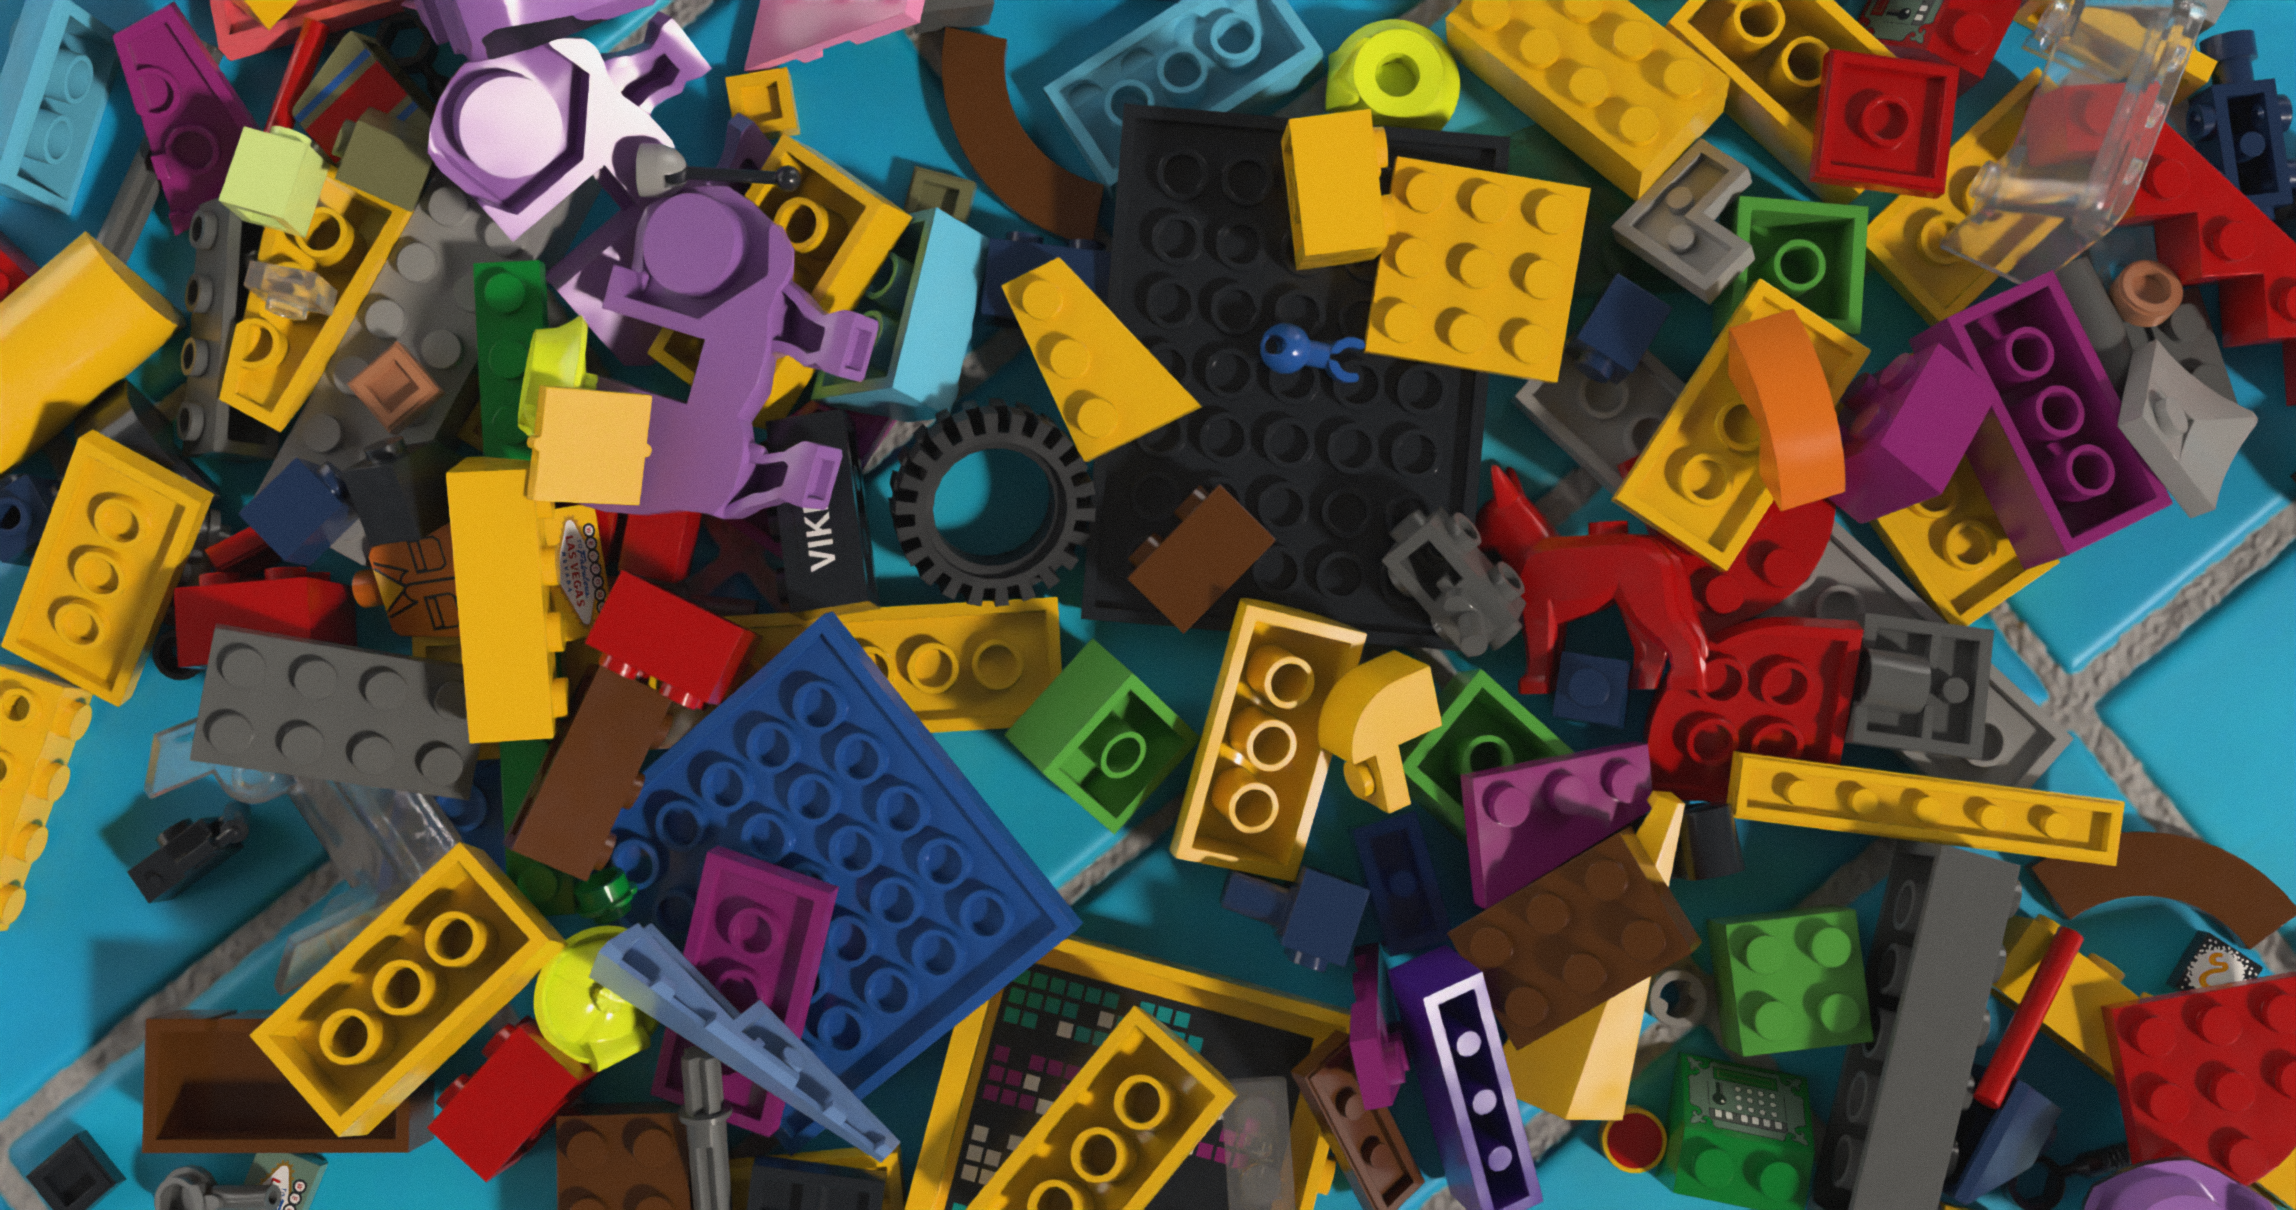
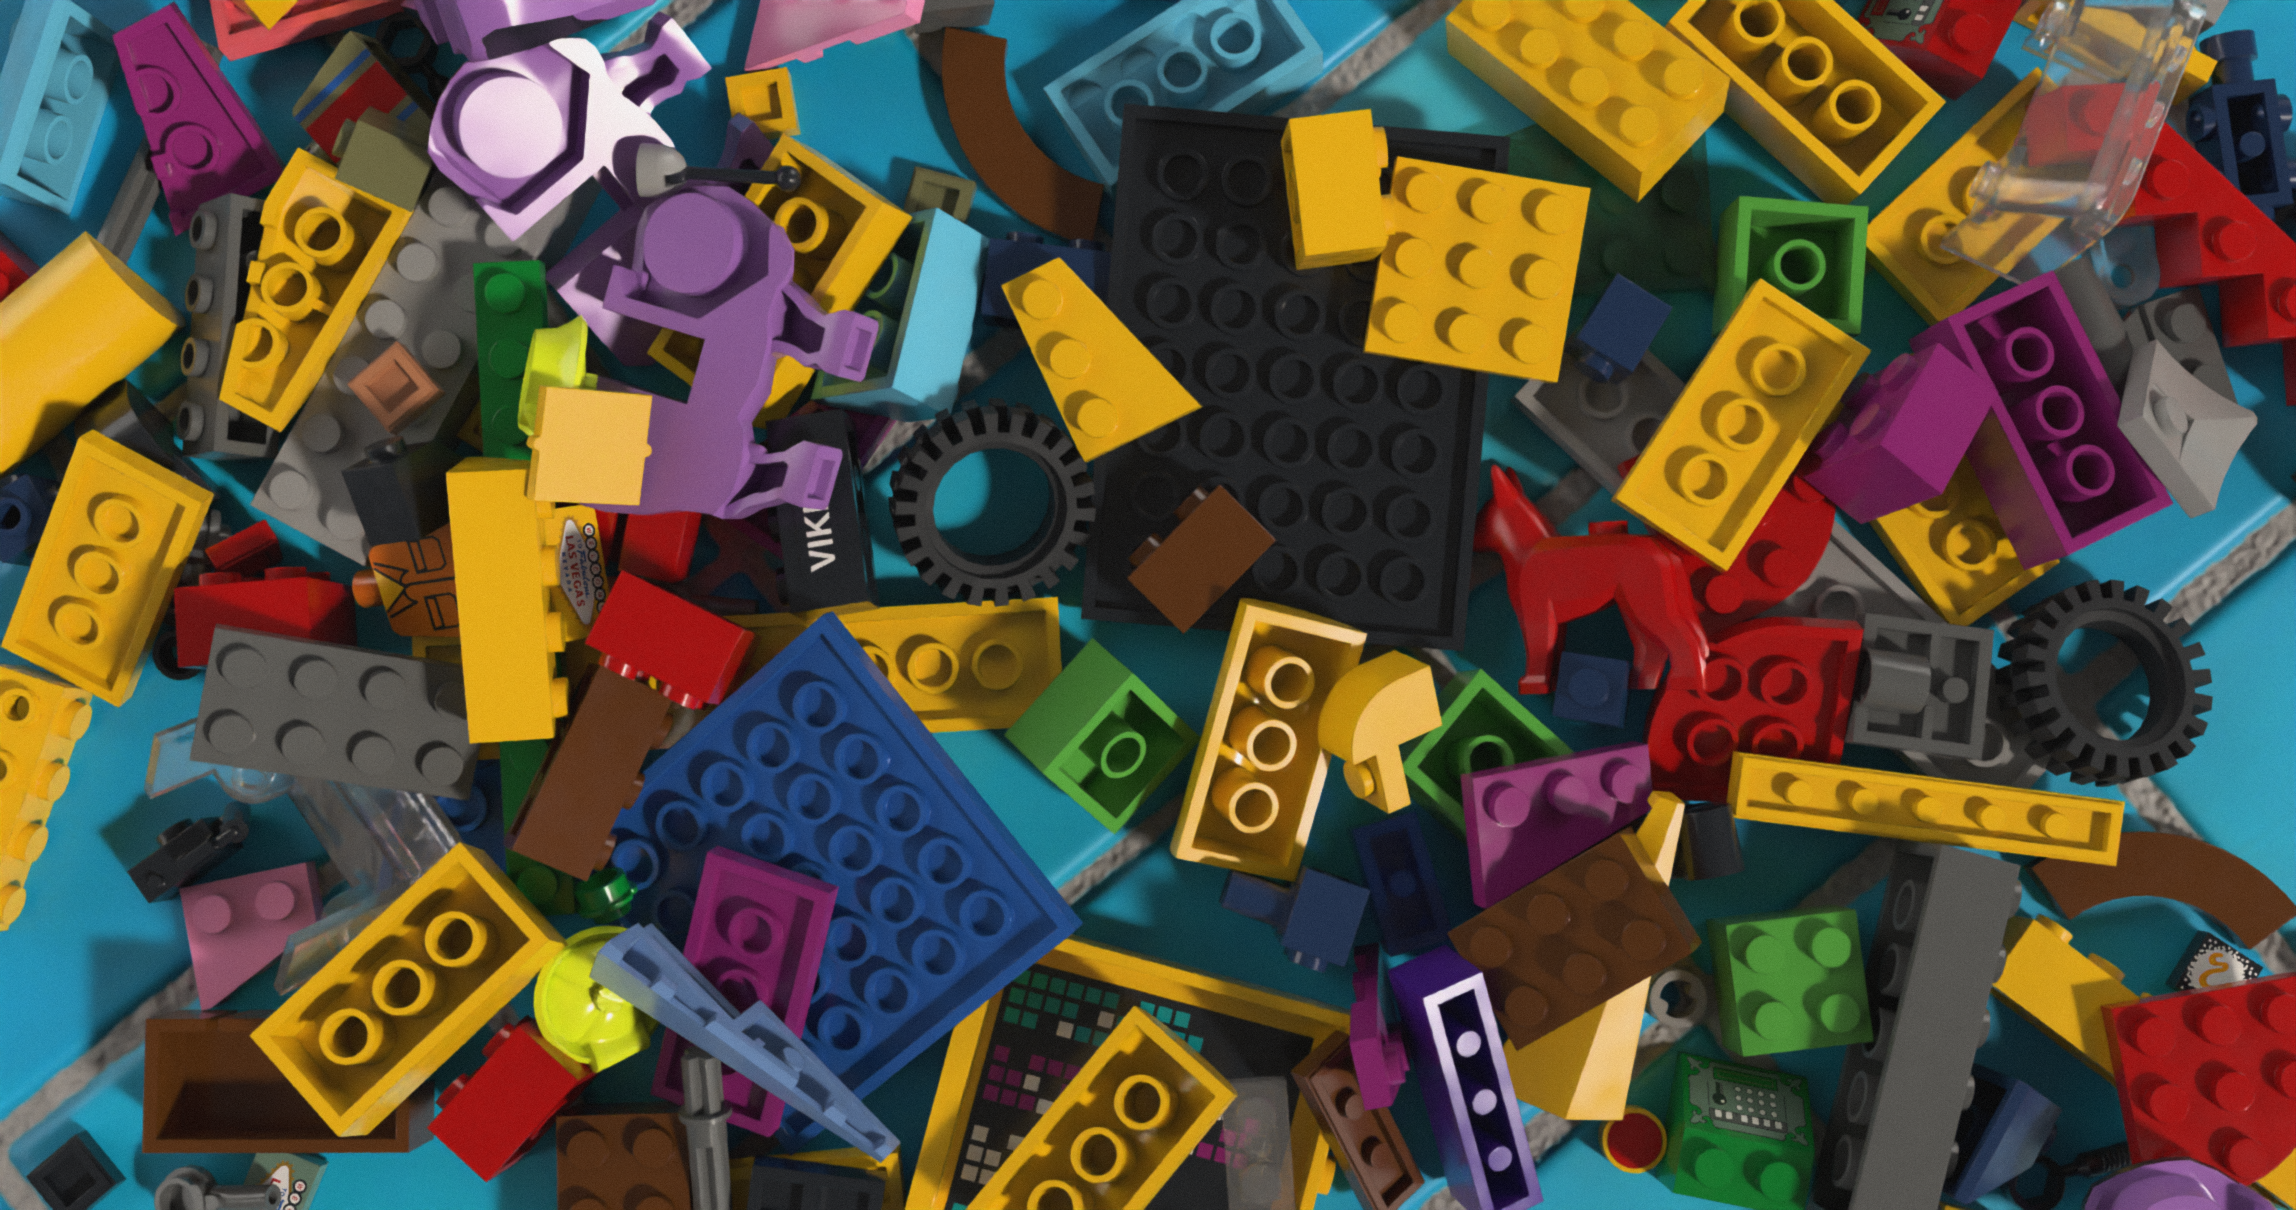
yellowish green brick [218,126,330,238] -> none
dark blue brick [238,457,359,566] -> none
clear plate [244,260,338,320] -> none
red bar [263,18,330,133] -> none
blue arm [1260,323,1365,383] -> none
neon yellow piece [1325,19,1460,131] -> none
dark grey brick [1382,506,1527,658] -> none
light grey plate [1611,138,1755,305] -> none
orange brick [1728,309,1845,511] -> none
red tile [1808,49,1960,199] -> none
red bar [1973,926,2084,1109] -> none
nougat tile [2109,260,2183,327] -> none
none -> bright pink wing [179,861,326,1011]
none -> black tyre [1995,579,2213,787]

